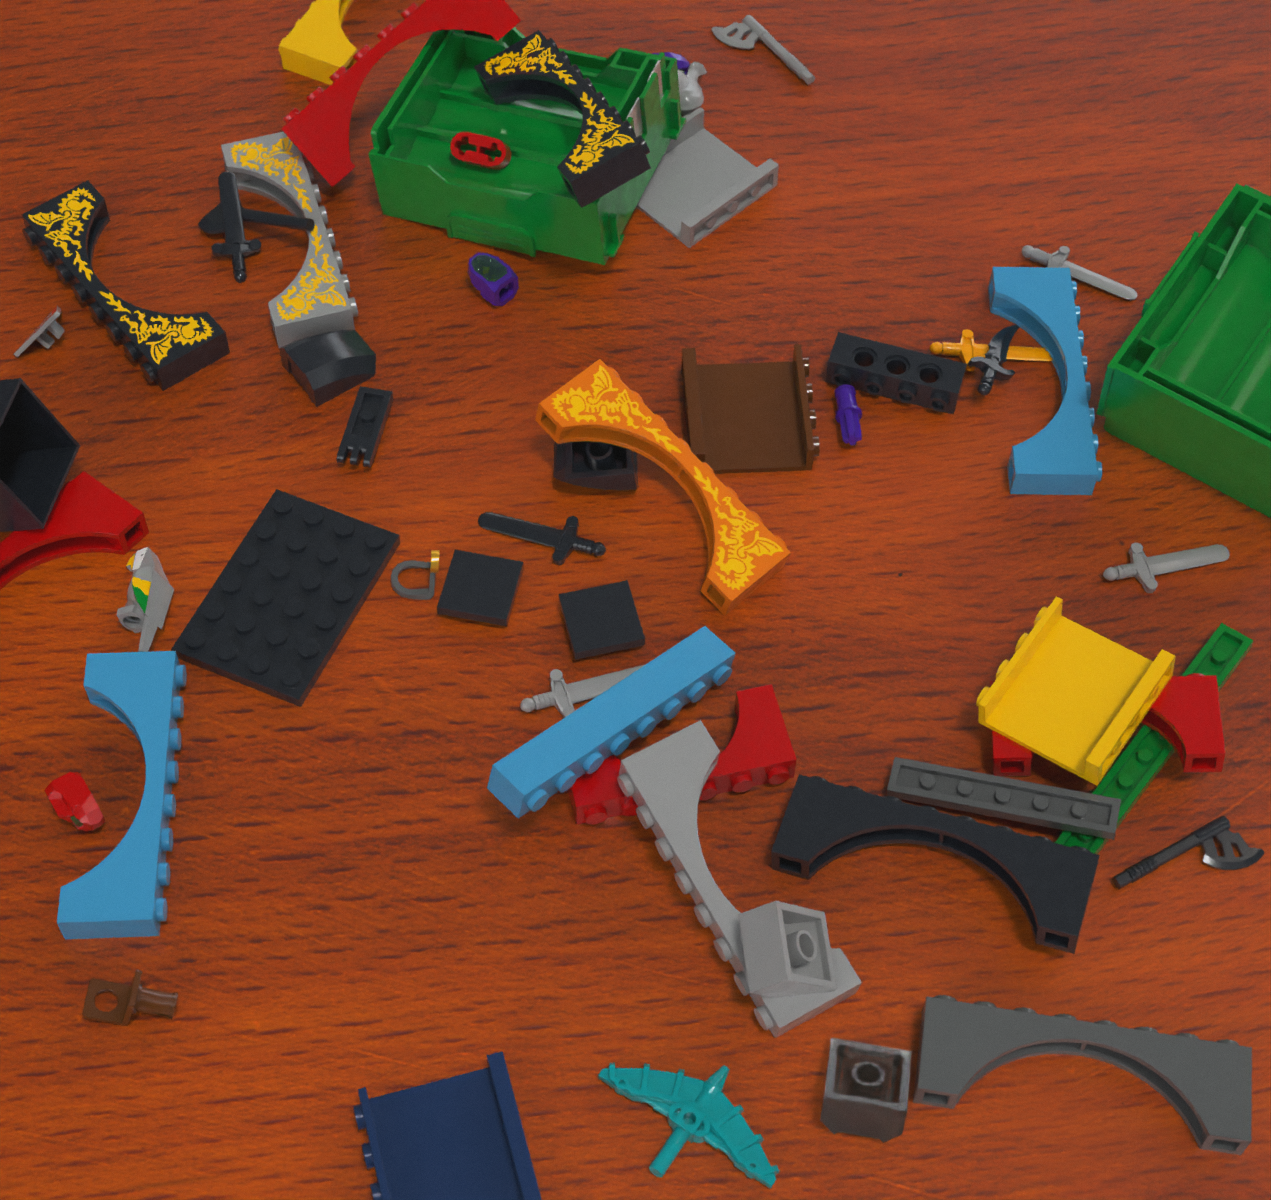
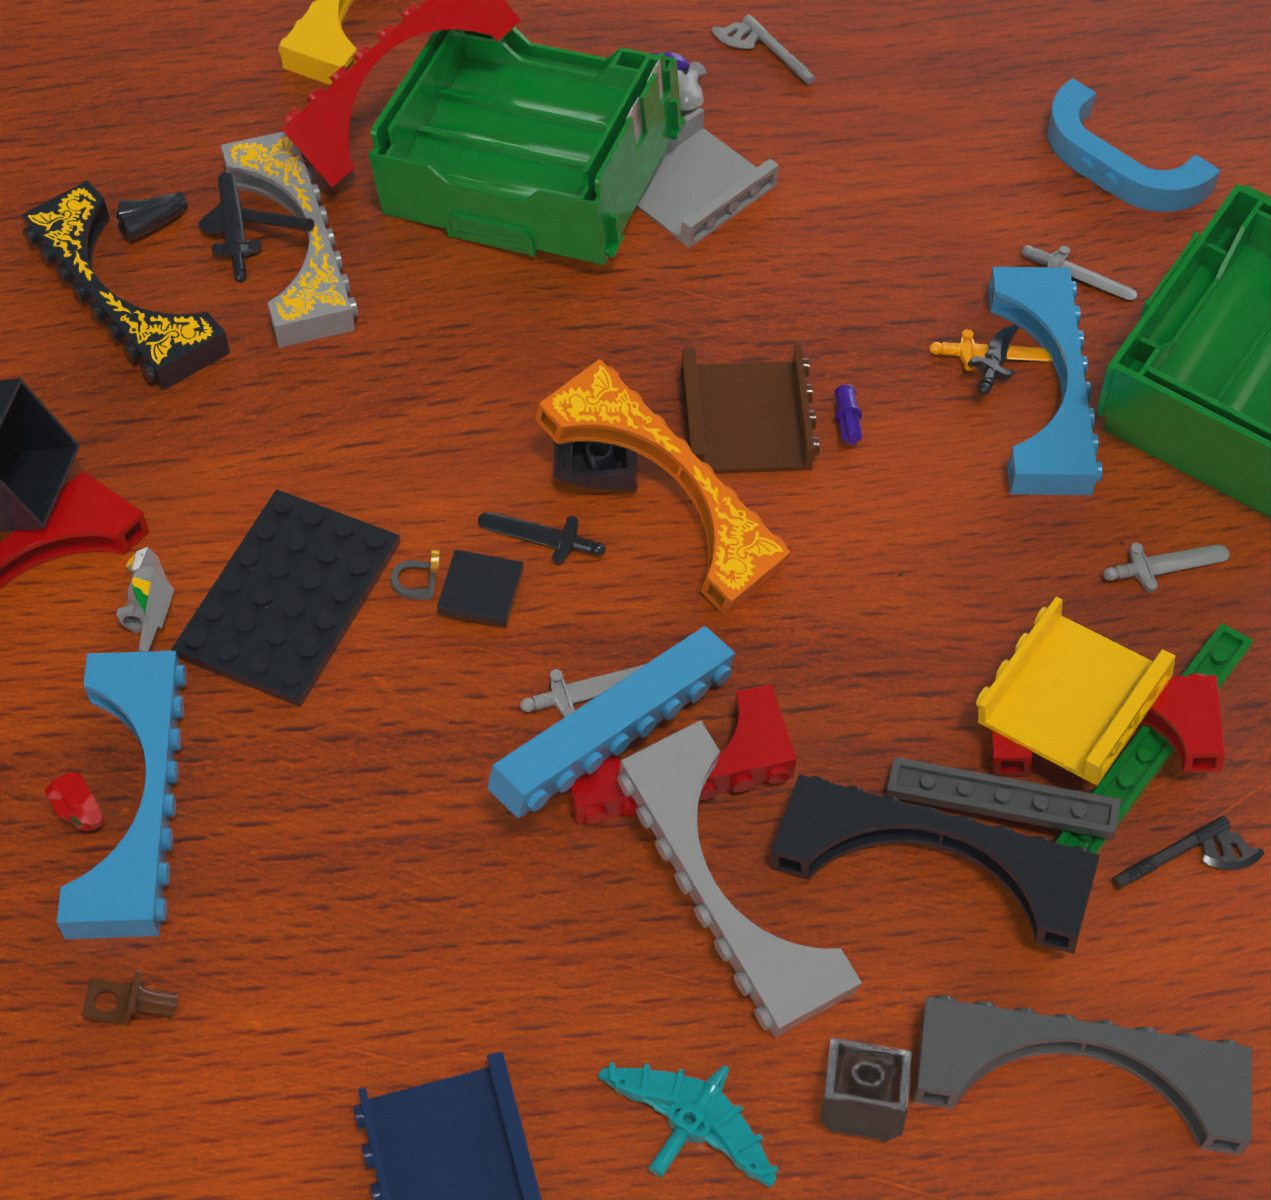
light grey piece [14,305,65,357] -> none
black slope [279,330,376,407] -> none
black hinge [337,386,393,468] -> none
red beam [450,132,511,170] -> none
dark purple rock [468,253,519,306] -> none
black arch [474,30,651,208] -> none
black tile [558,580,645,660] -> none
light grey slope [738,901,837,998] -> none
black brick [825,332,967,415] -> none
none -> black piece [116,191,188,242]
none -> dark azure arch [1047,78,1221,212]

